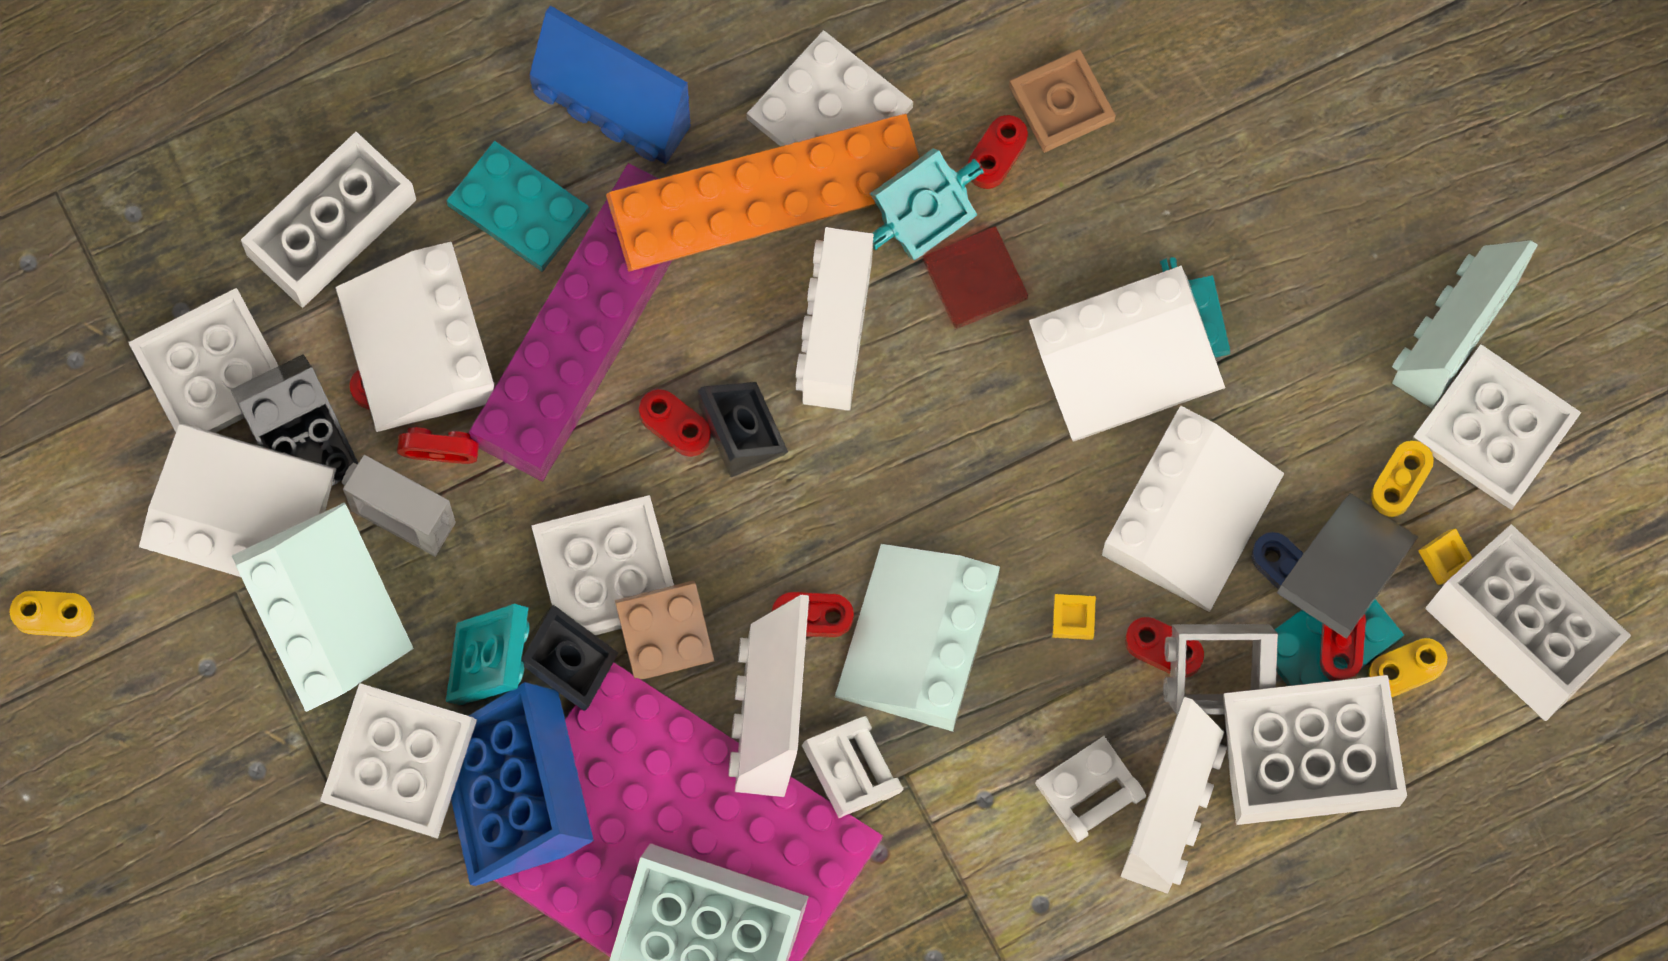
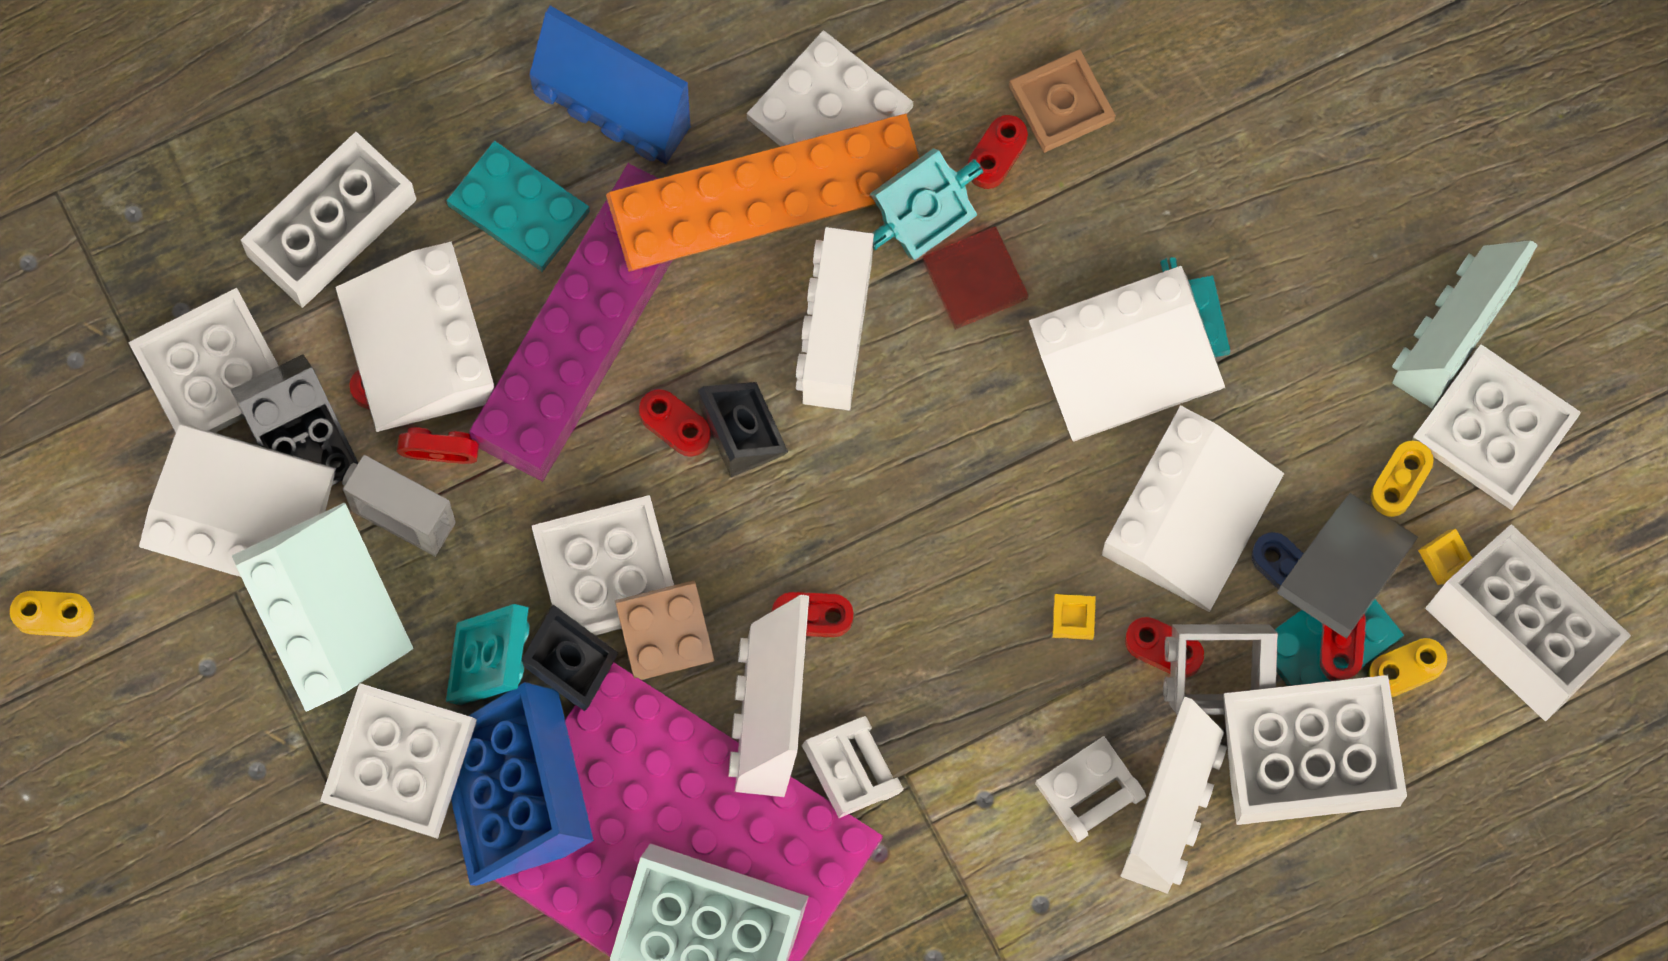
light aqua slope [835,544,1000,732] -> none

